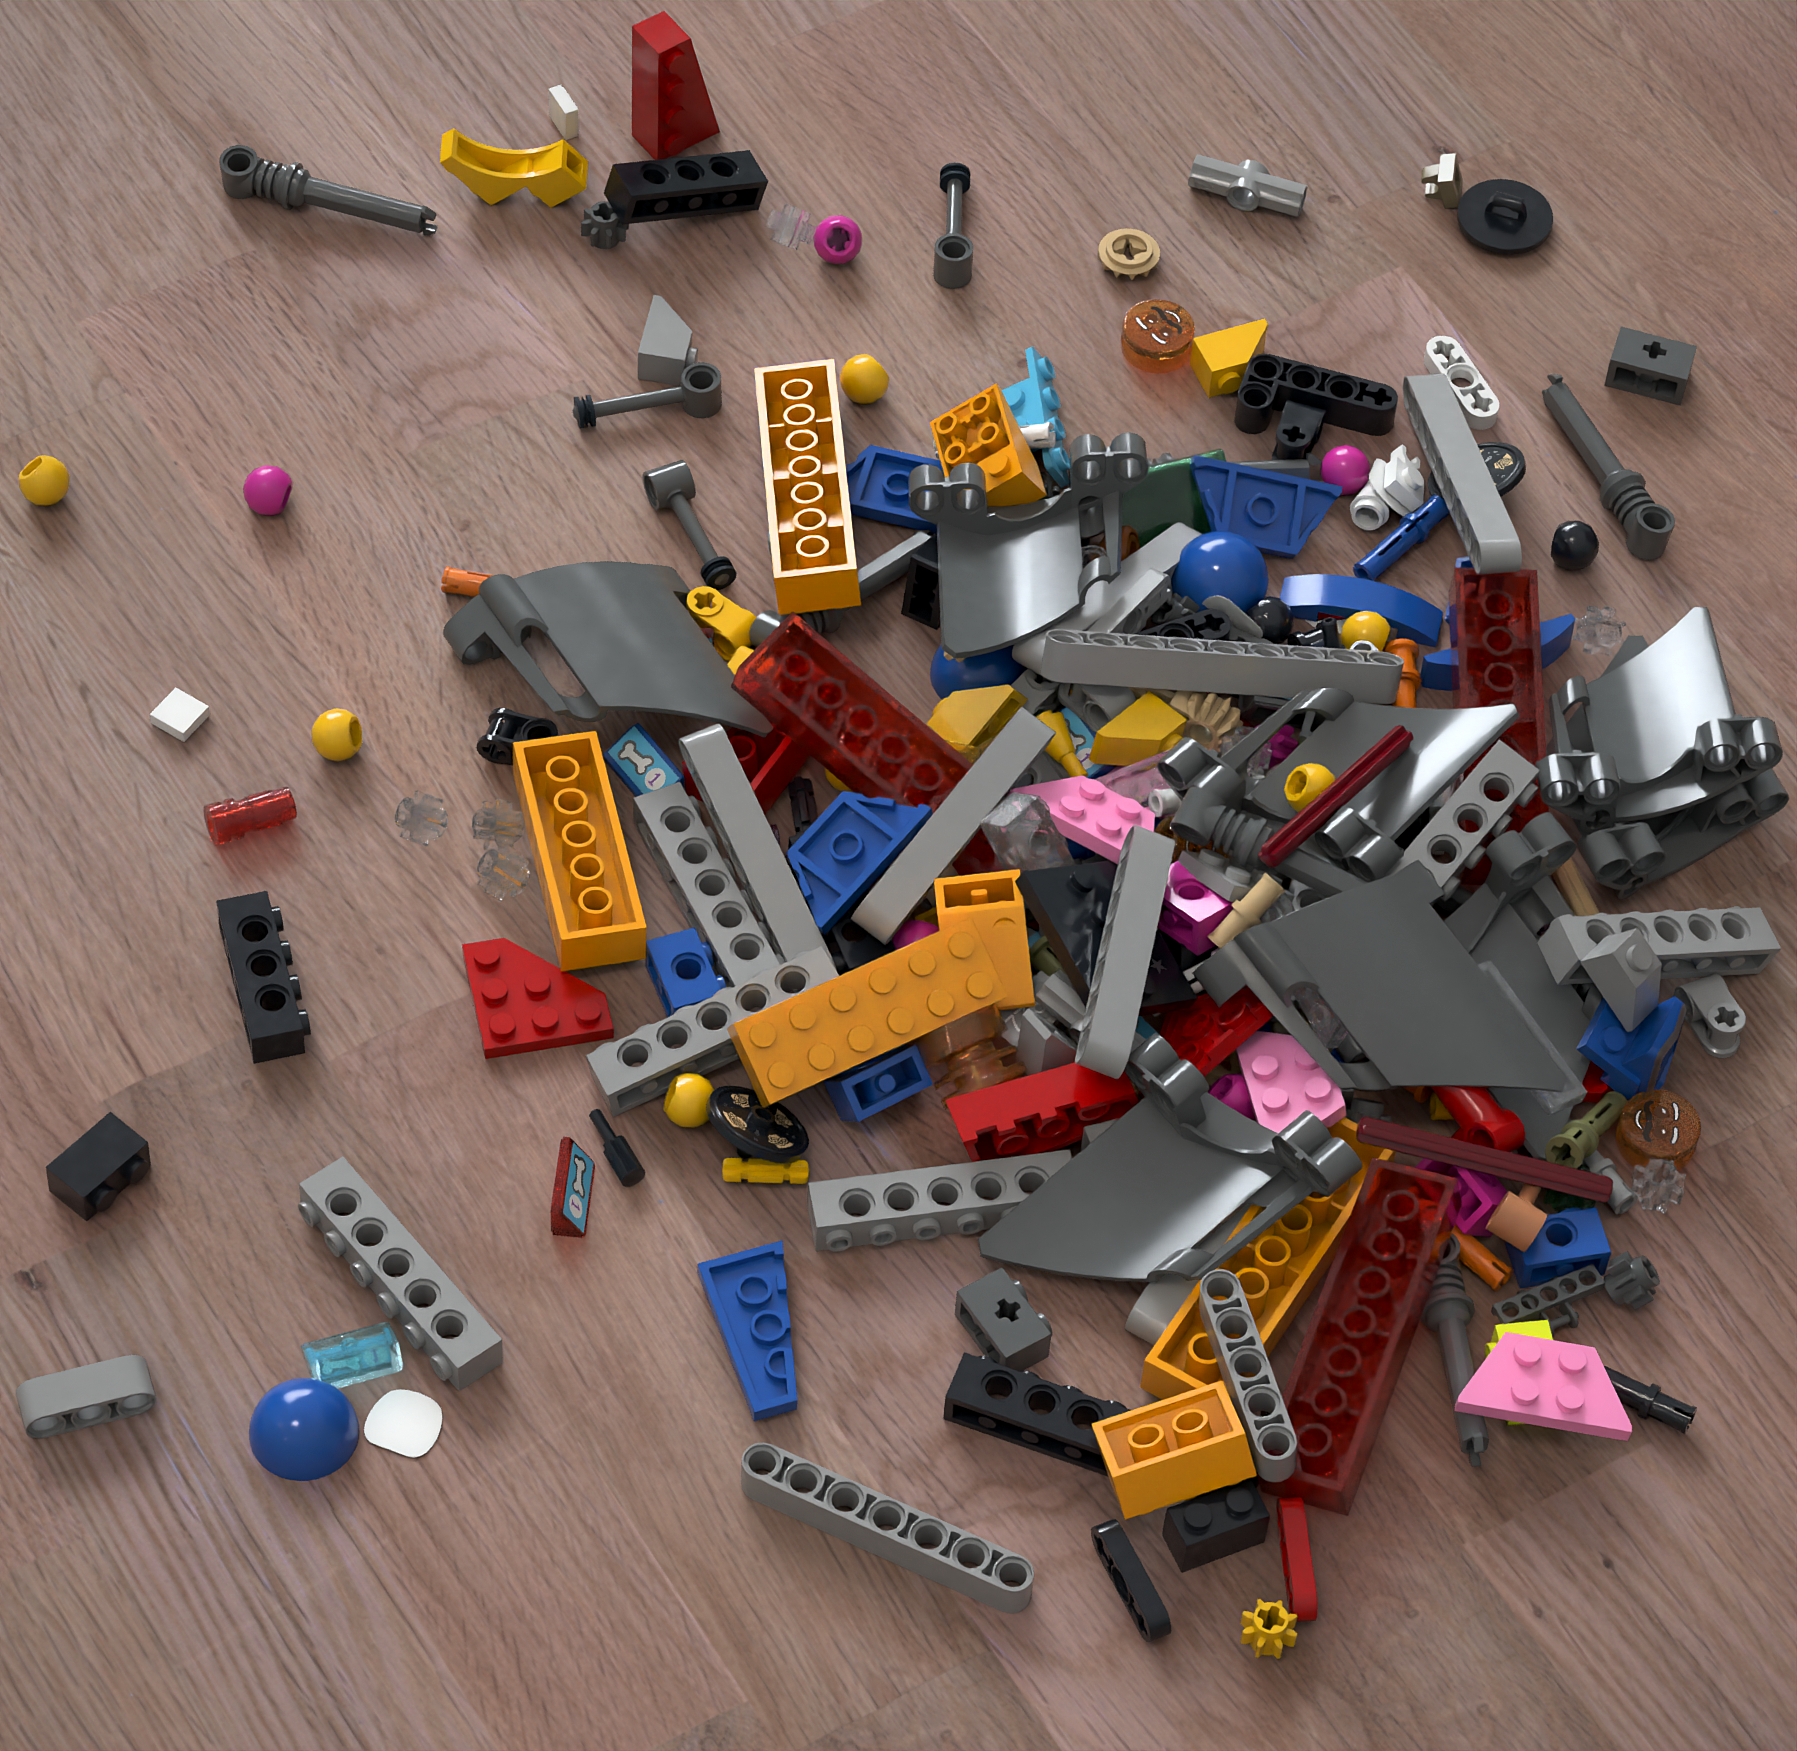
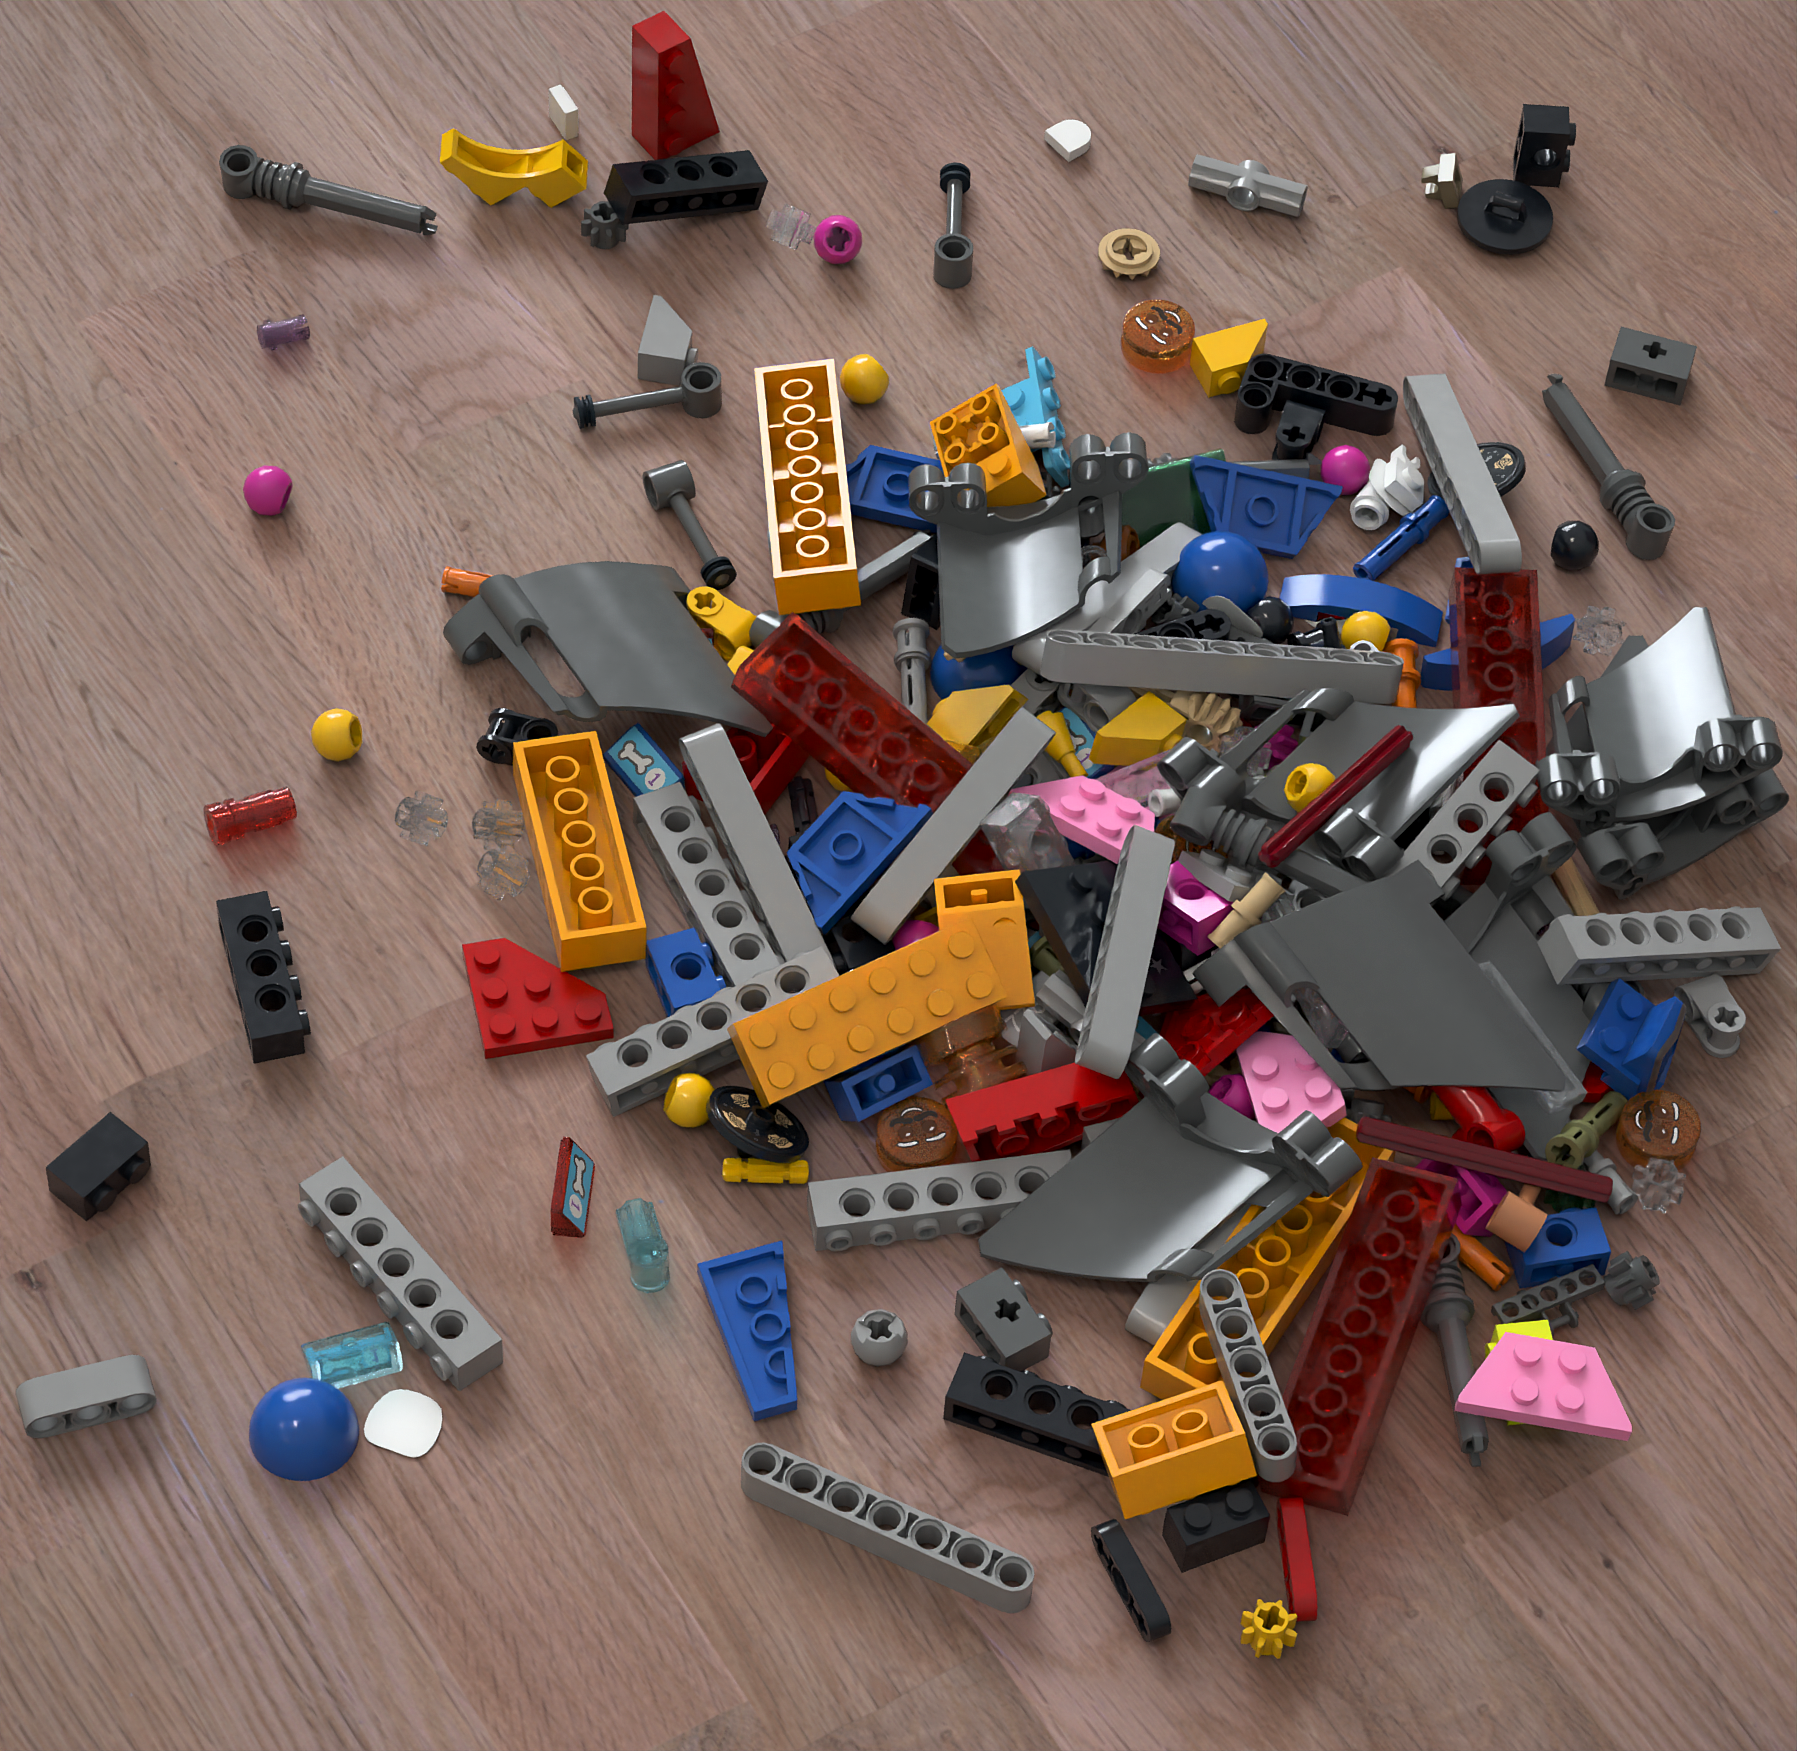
yellow piece [19,455,70,506] -> none
white tile [150,687,210,742] -> none
black axle [589,1109,645,1187] -> none
white beam [1424,336,1499,430] -> none
light grey slope [1580,928,1662,1032] -> none
black pin [1603,1365,1697,1434] -> none
none -> clear purple pin [257,314,310,351]
none -> clear light blue piece [615,1198,670,1293]
none -> light grey piece [851,1309,908,1367]
none -> clear orange head [875,1097,958,1172]
none -> light grey pin [893,618,931,737]
none -> white tile [1045,120,1091,162]
none -> black brick [1513,104,1576,188]

